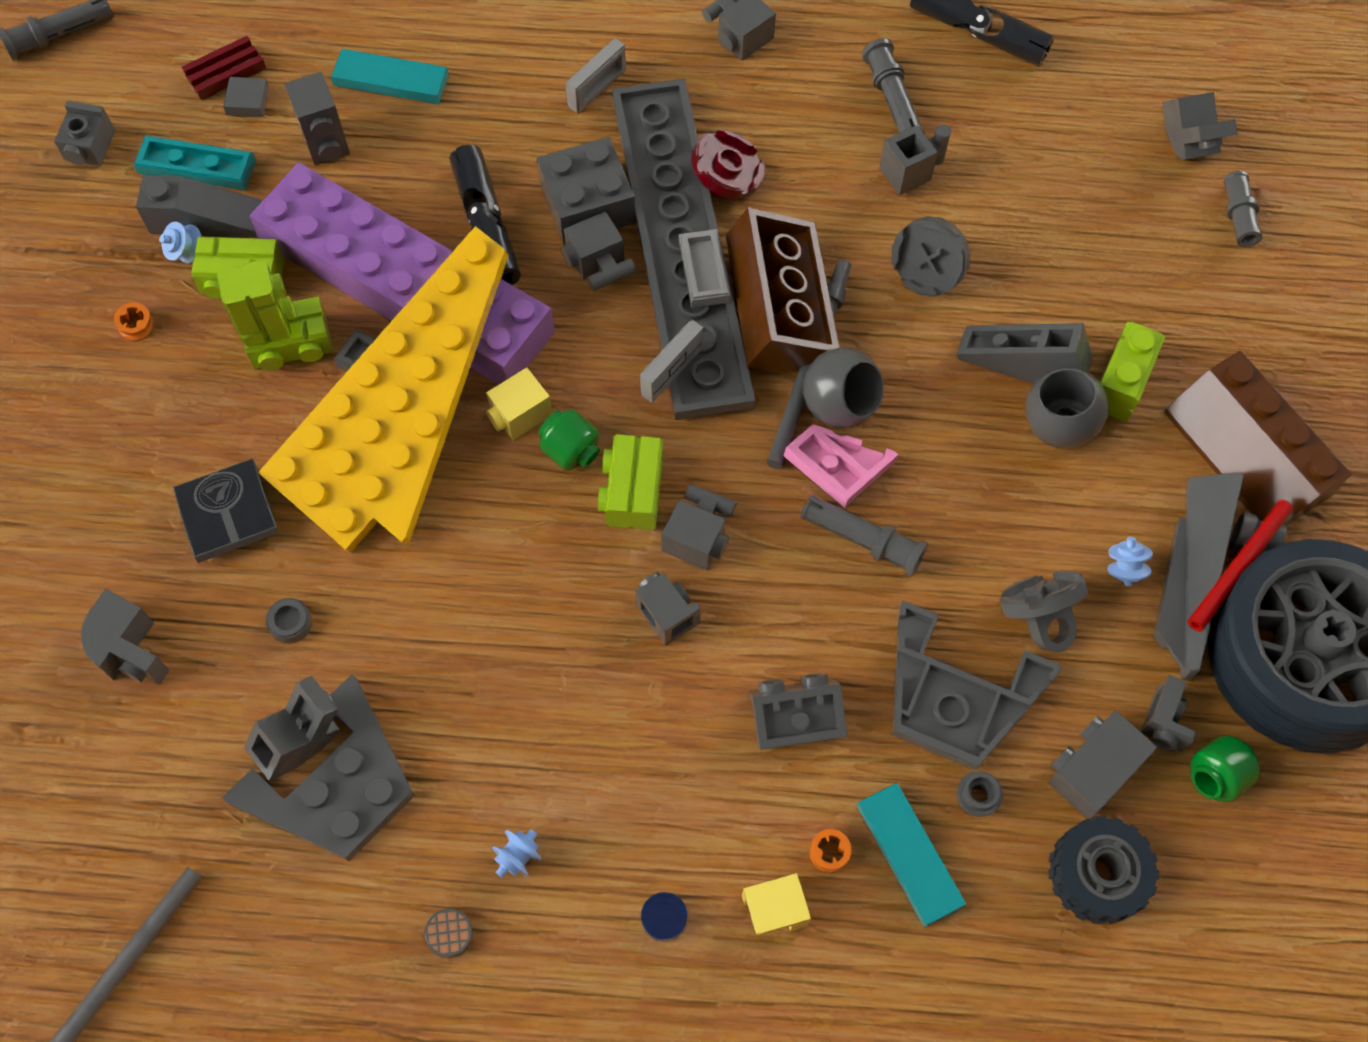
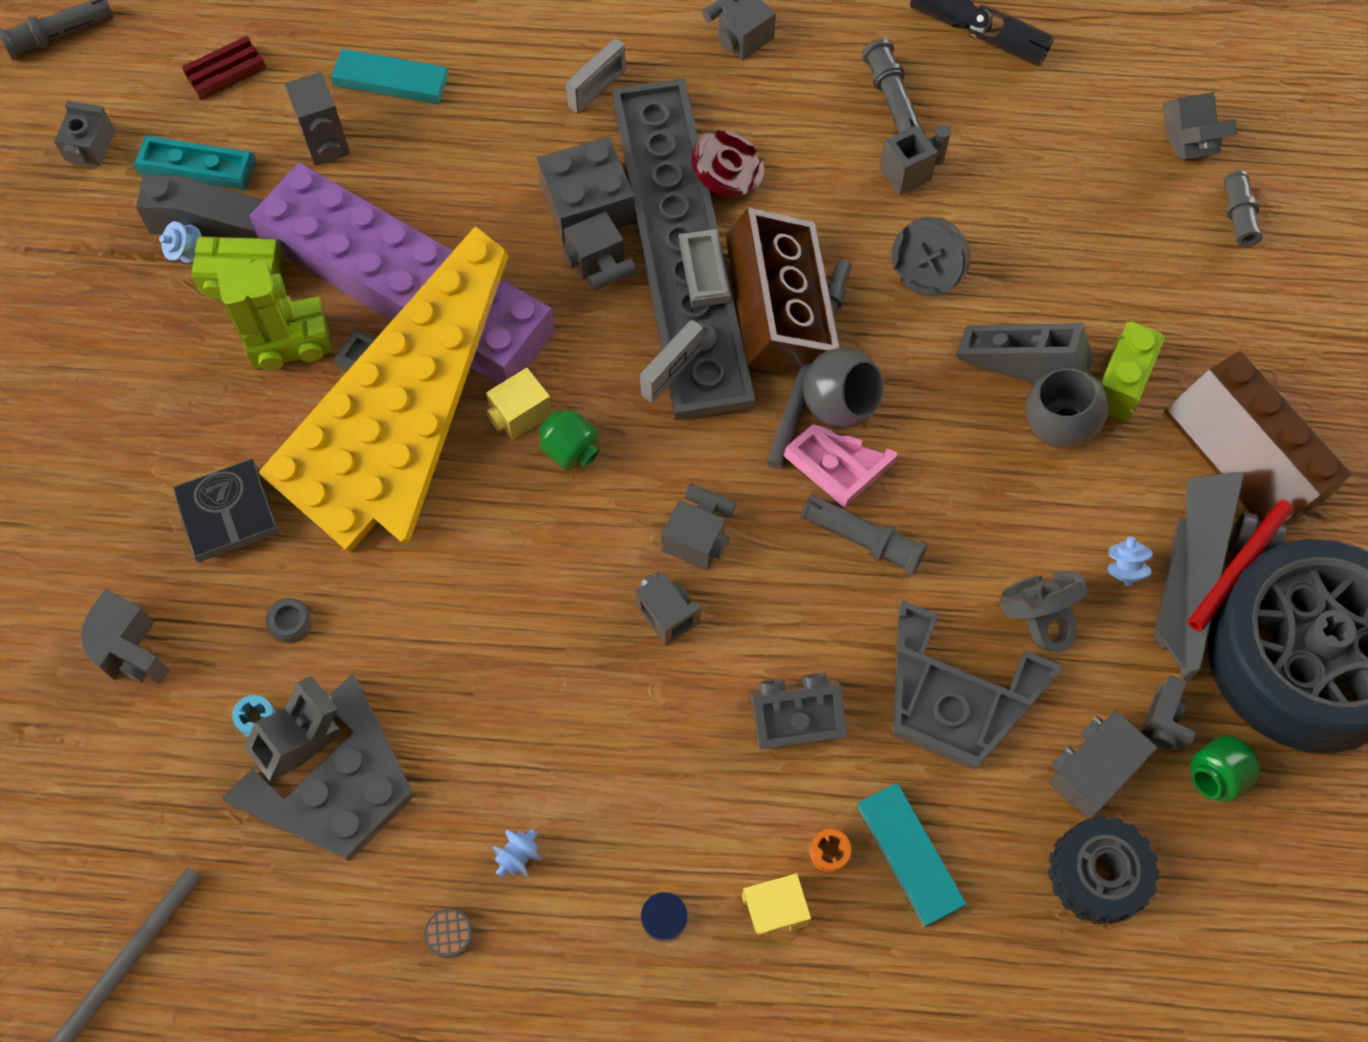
orange bush [114,302,154,341] -> none
dark grey tile [223,77,269,117] -> none
black piece [449,145,521,285] -> none
lime brick [598,434,664,530] -> none
dark grey plate [957,771,1003,817] -> none
none -> medium azure bush [233,695,276,737]

